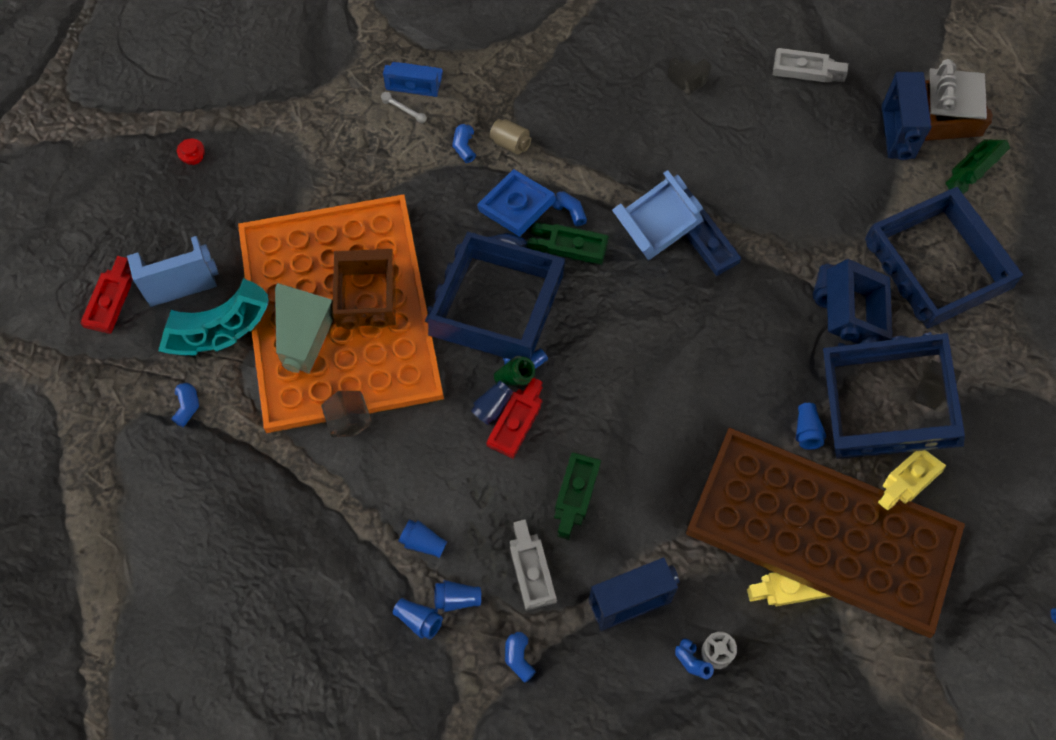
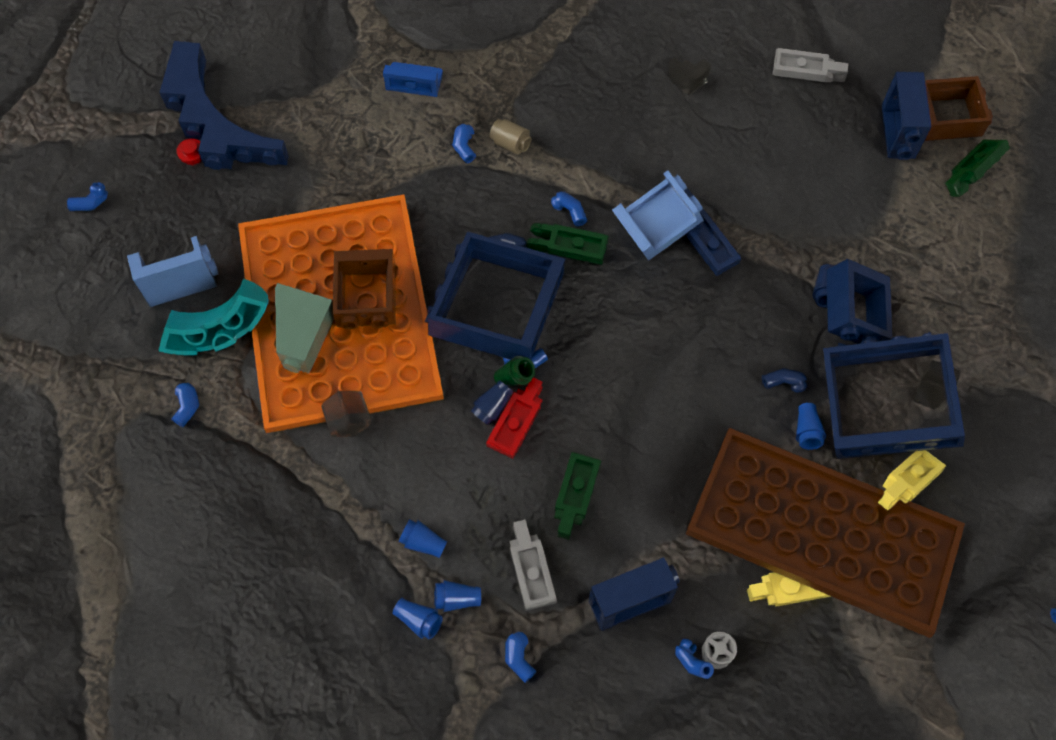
red hinge [81,256,133,334] -> none
light grey hinge [381,92,427,123] -> none
blue plate [477,169,556,237] -> none
dark blue window [865,187,1023,329] -> none
light grey hinge [930,59,987,119] -> none
none -> blue arm [67,182,108,211]
none -> dark blue arch [159,41,289,170]
none -> dark blue arm [762,368,808,393]

